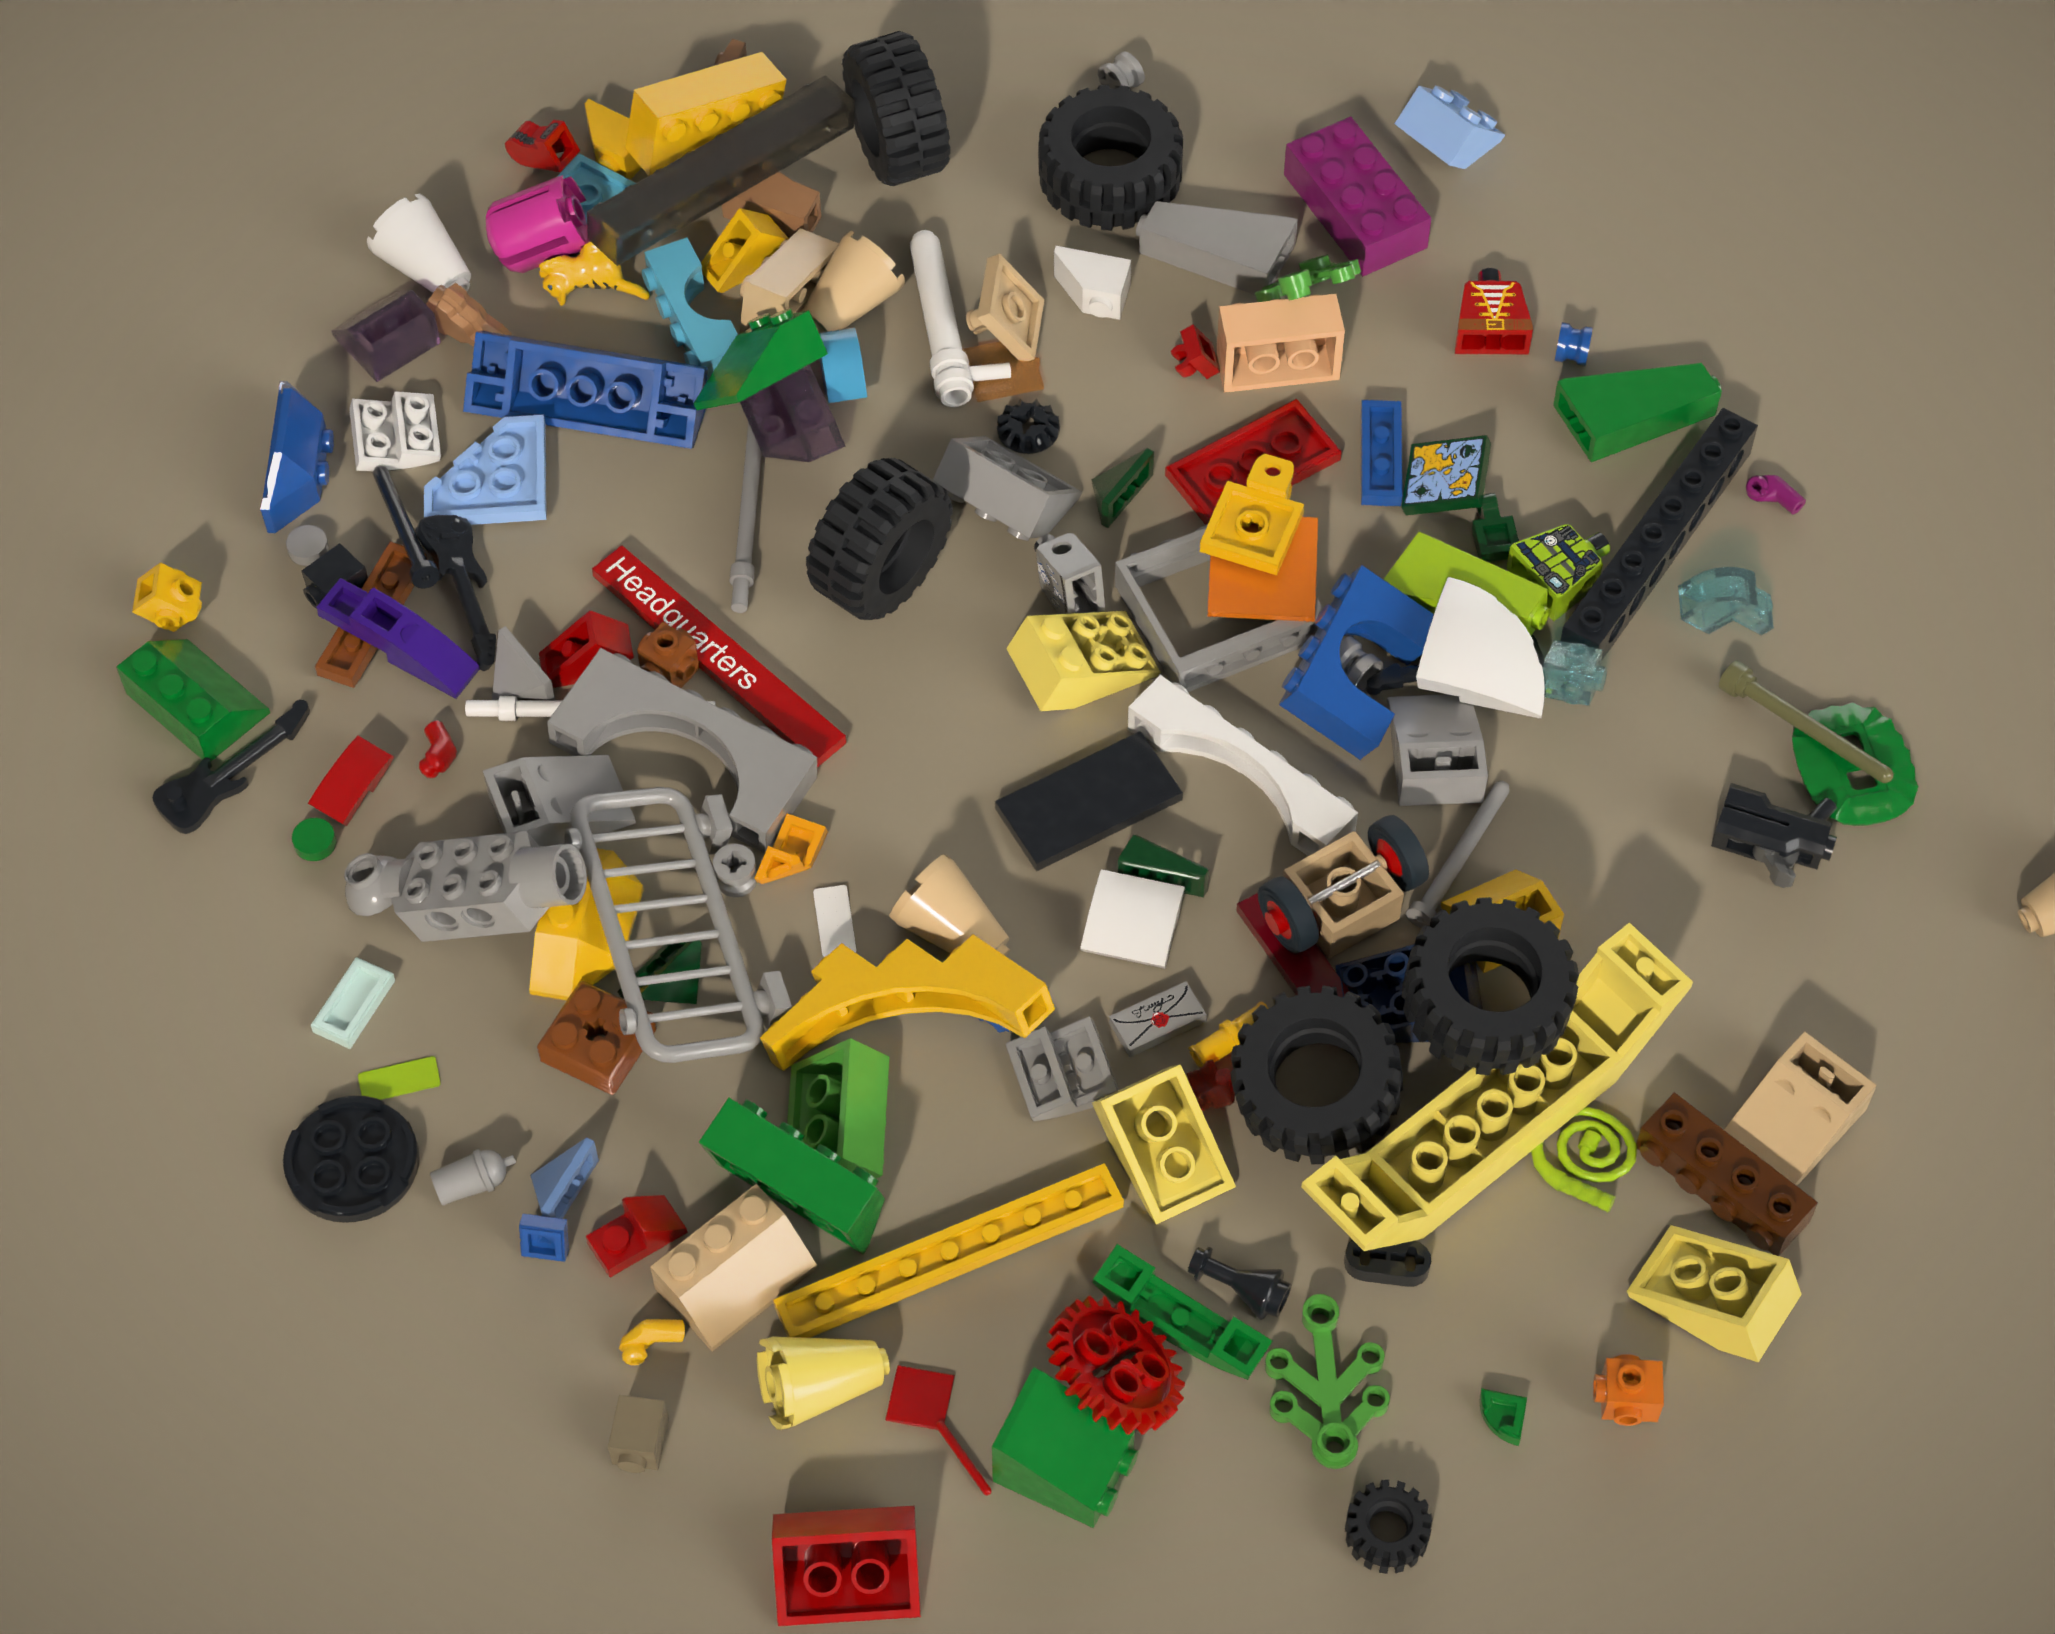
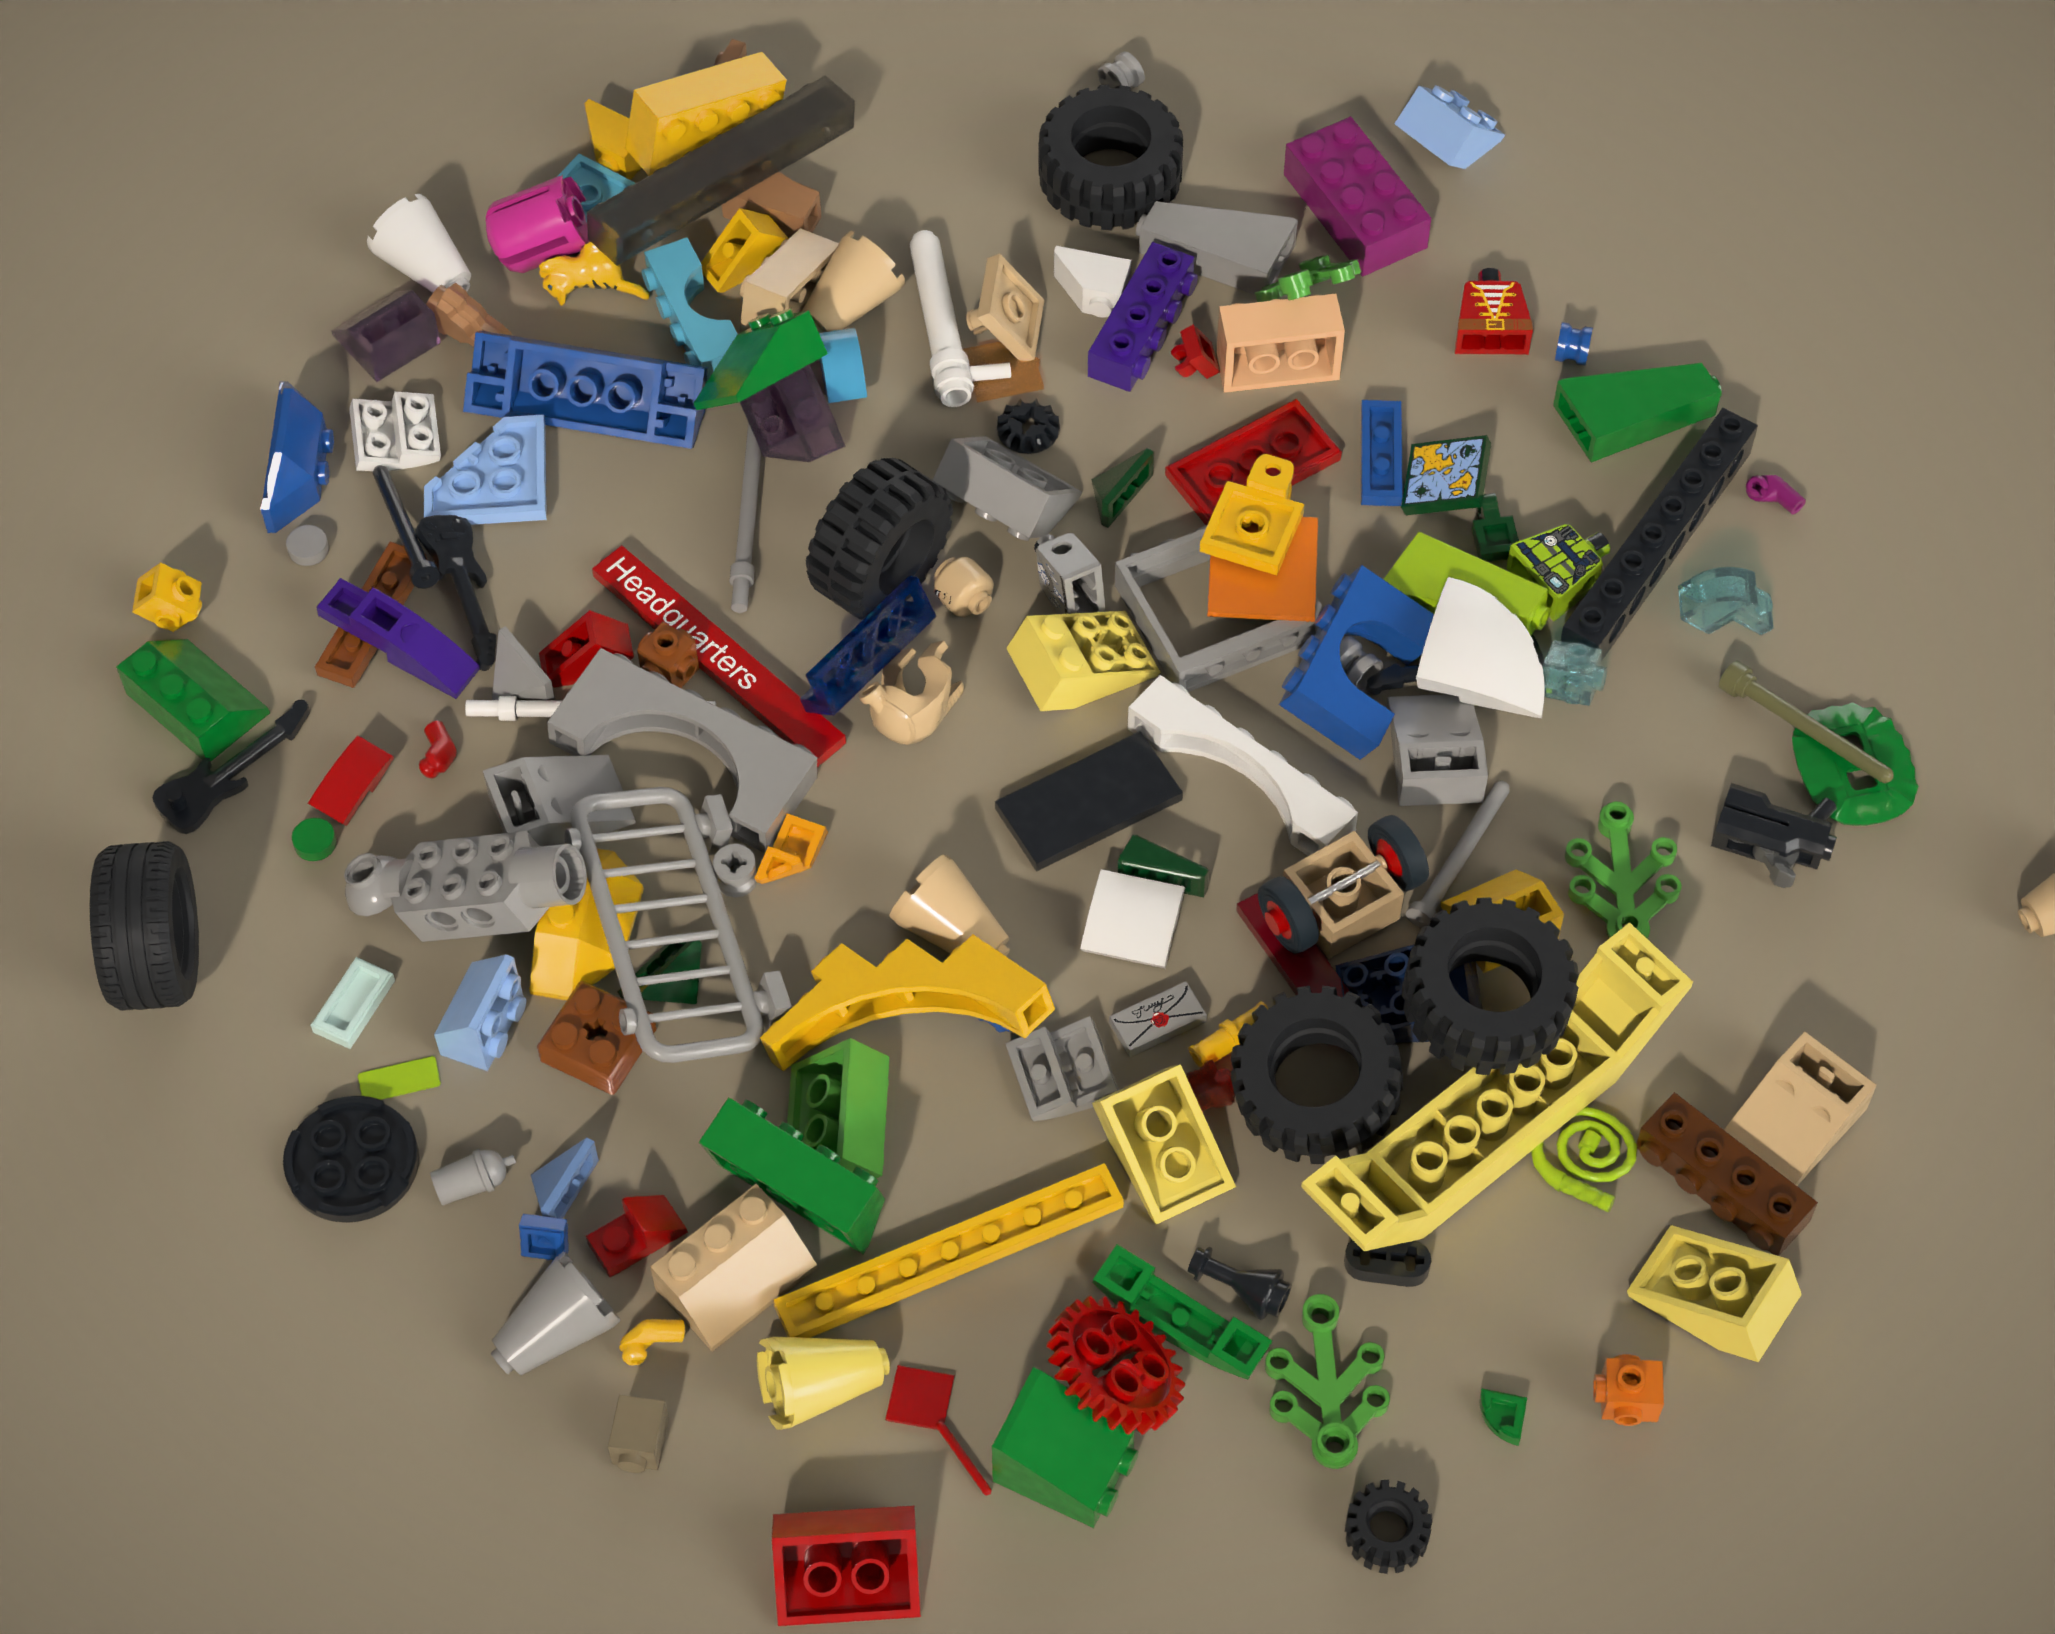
black brick [301,543,368,609] -> none
red leg [505,120,580,172] -> none
white sticker [813,885,857,957] -> none
black tyre [842,31,951,186] -> none
none -> black tyre [89,841,199,1011]
none -> light blue slope [434,954,526,1071]
none -> light grey cone [490,1251,621,1375]
none -> clear blue fence [800,576,937,716]
none -> tan piece [858,640,964,745]
none -> tan head [933,557,994,617]
none -> dark purple brick [1088,242,1198,392]
none -> bright green plant [1565,802,1682,939]

